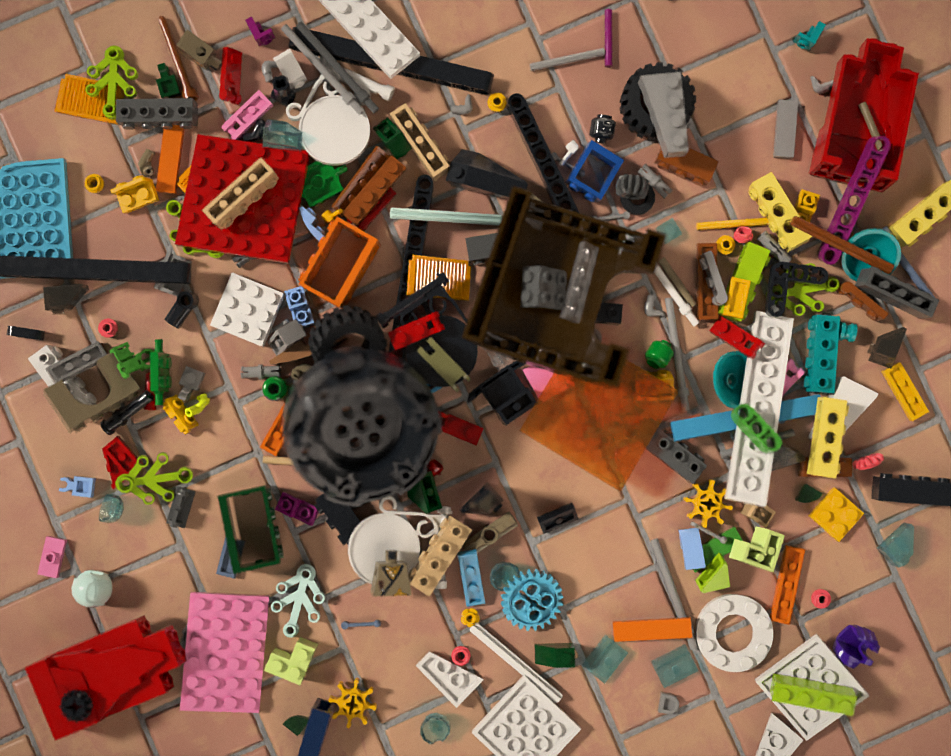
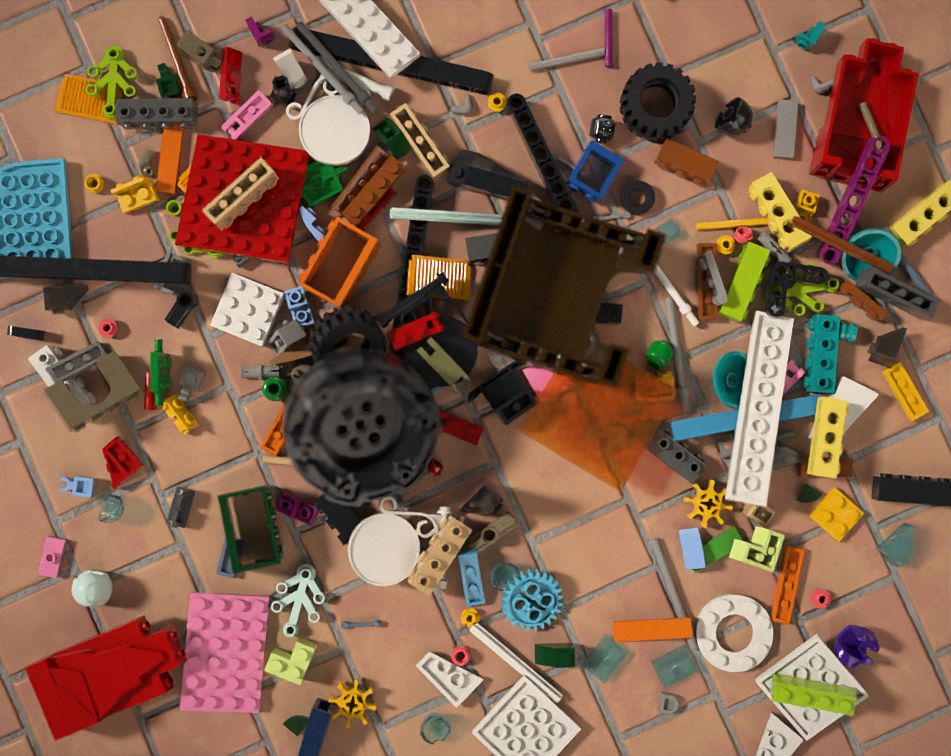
black gear [59,689,93,723] -> none
black pin [100,391,154,435] -> none
bright green piece [109,342,154,379] -> none
lime plant [116,452,193,505] -> none
neon yellow arm [185,393,210,417] -> none
black arm [243,119,267,142] -> none
light grey animal [262,60,278,83] -> none
clear light blue slope [263,119,302,152] -> none
yellow hand [321,209,343,224] -> none
dark tan torso [371,550,411,596] -> none
dark green slope [407,471,442,514] -> none
dark grey bracket [520,266,566,310] -> none
black plate [537,503,579,534] -> none
white hand [559,140,579,166] -> none
clear plate [560,242,599,323] -> none
dark grey gear [615,174,649,200] -> none
light grey wedge [638,72,688,158] -> none
light grey pin [638,163,673,199] -> none
light grey animal [644,295,664,317] -> none
dark tan bar [658,257,697,308] -> none
light grey hinge [690,521,727,544] -> none
lime slope [695,553,730,593] -> none
red plate [709,316,765,360] -> none
yellow tile [722,277,751,319] -> none
bright green beam [731,404,782,454] -> none
coral gear [852,453,884,470] -> none
none -> black cylinder [714,97,753,137]

